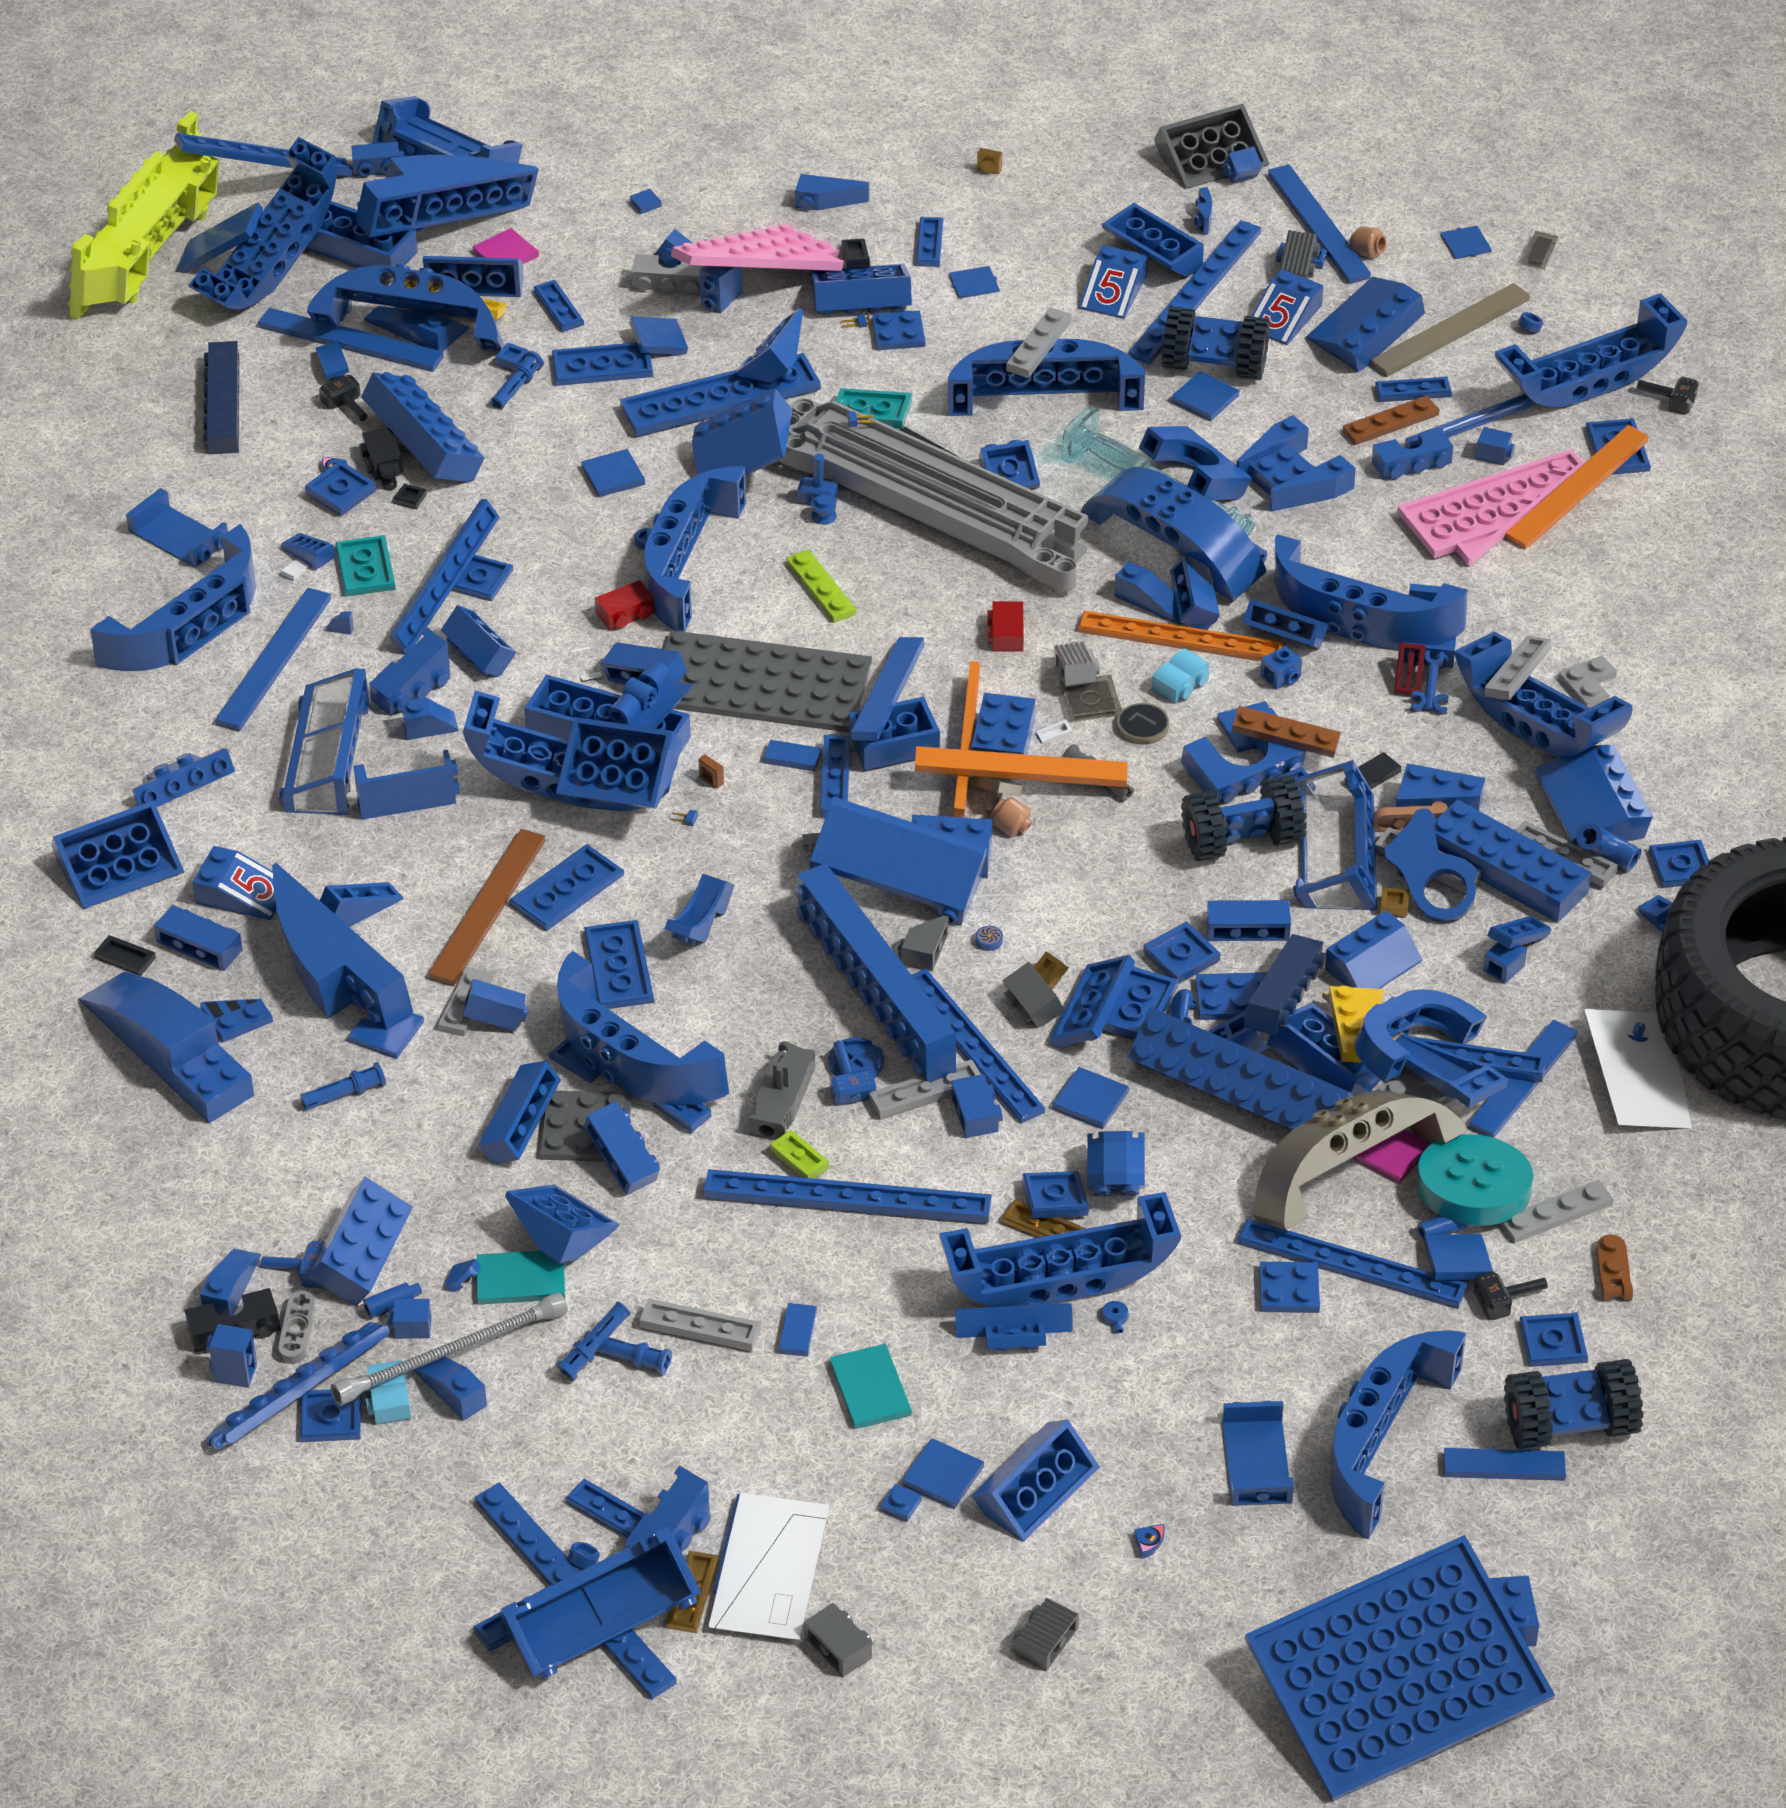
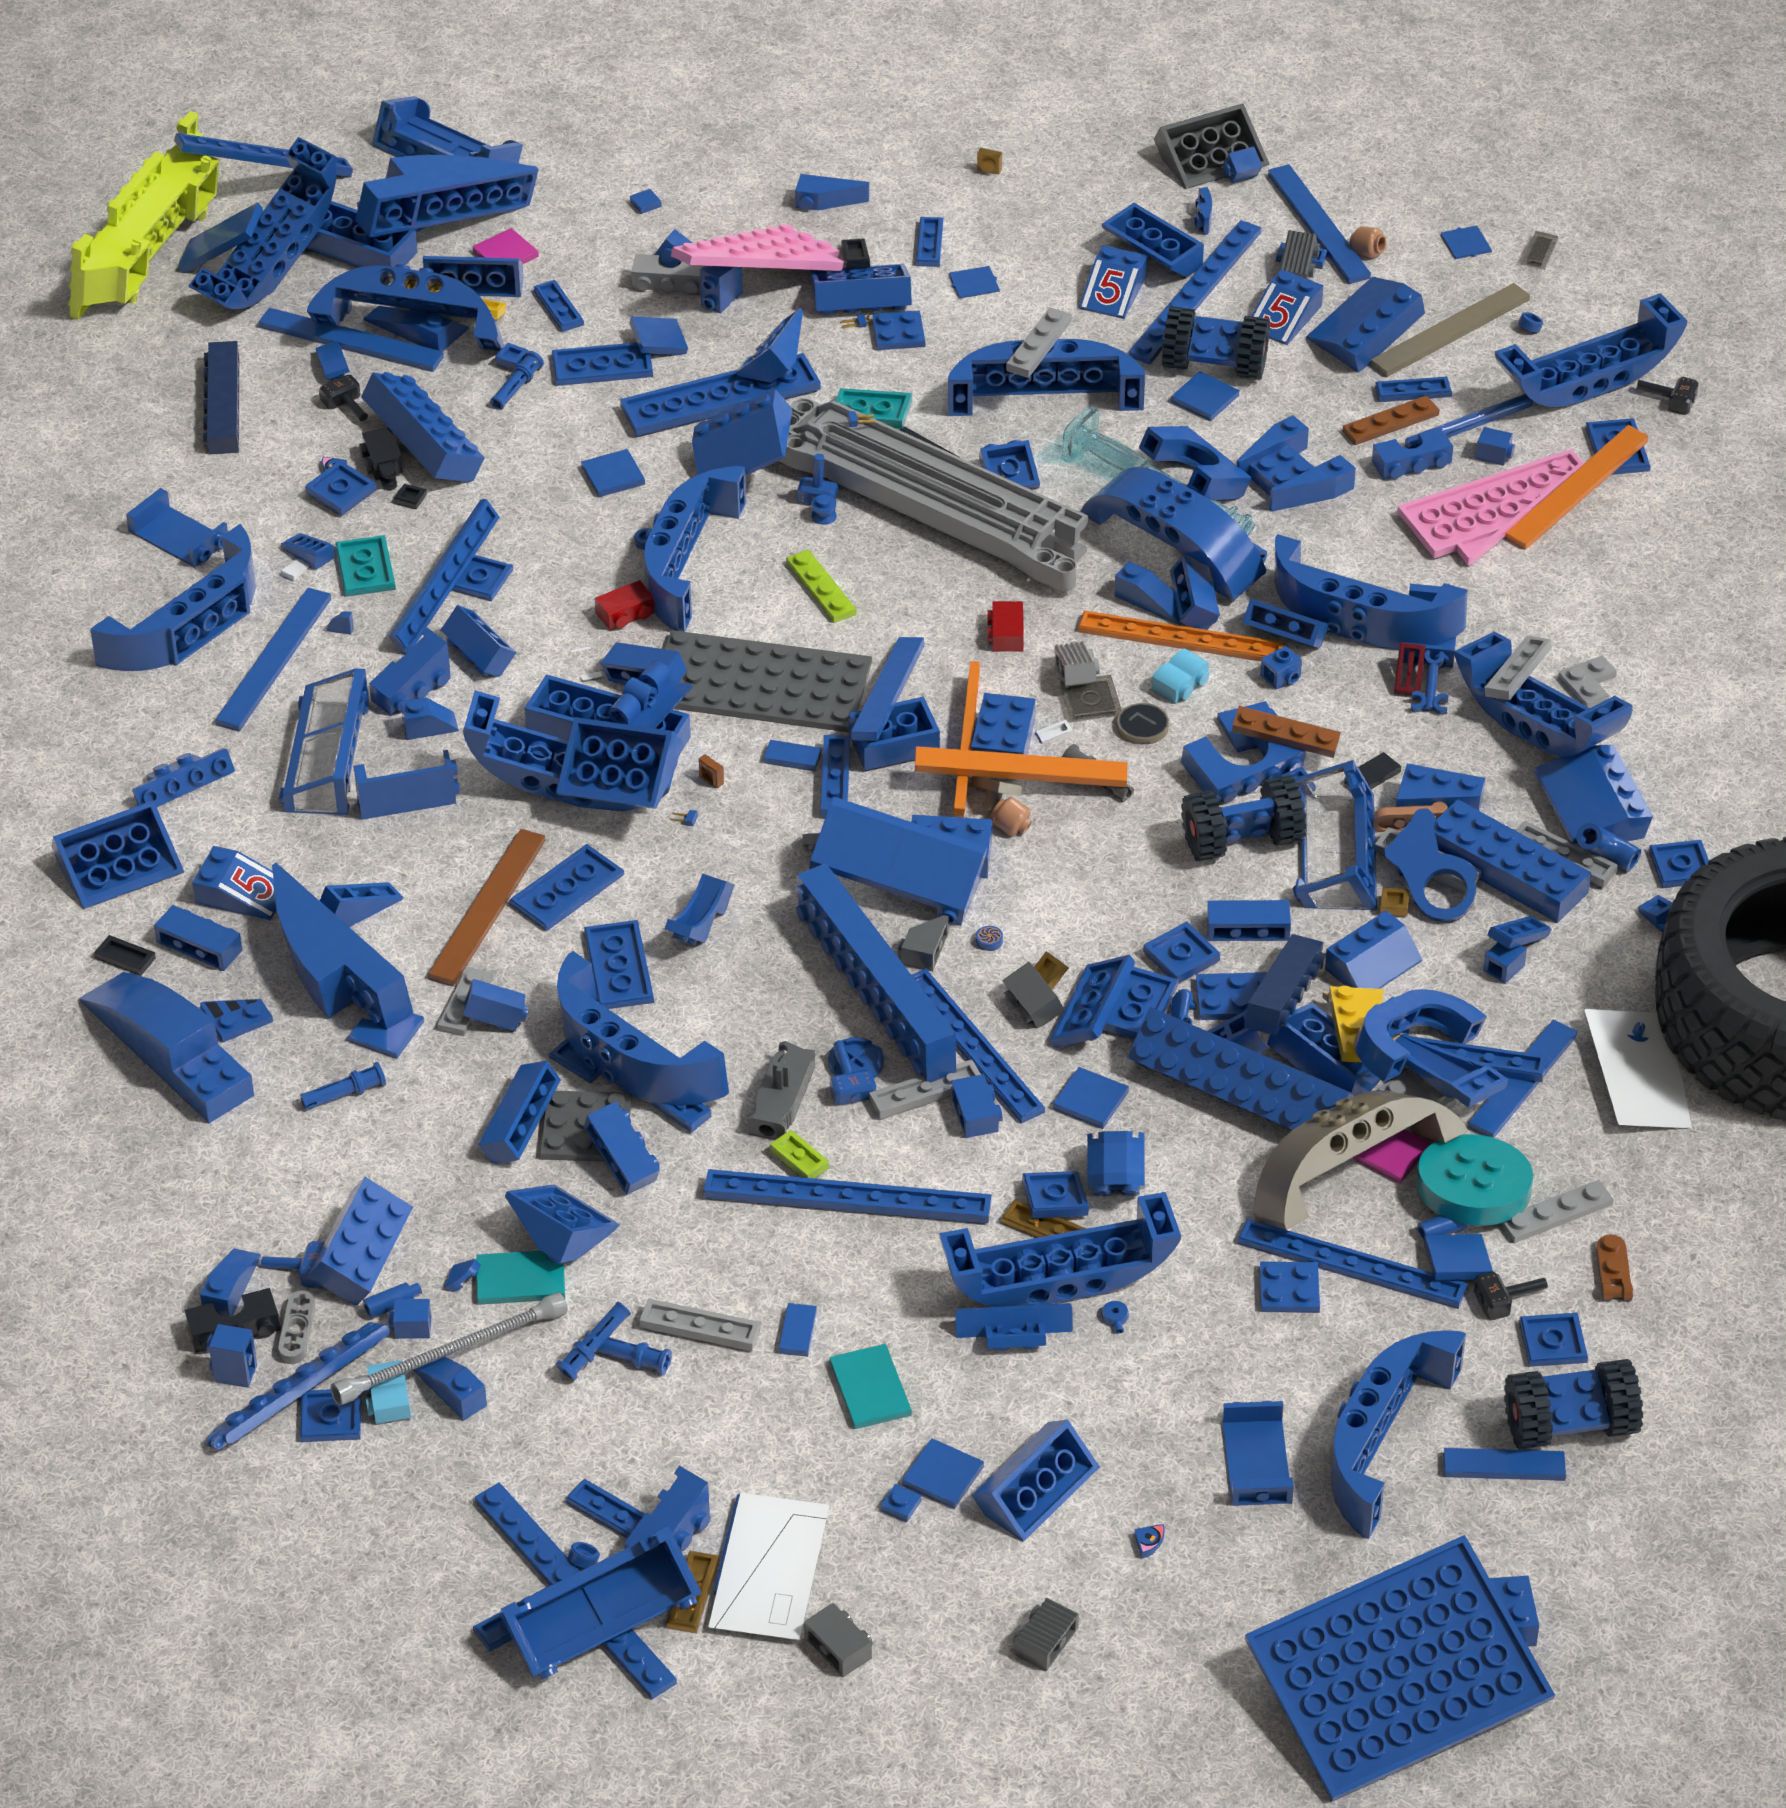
blue brick [351,142,404,177] -> none

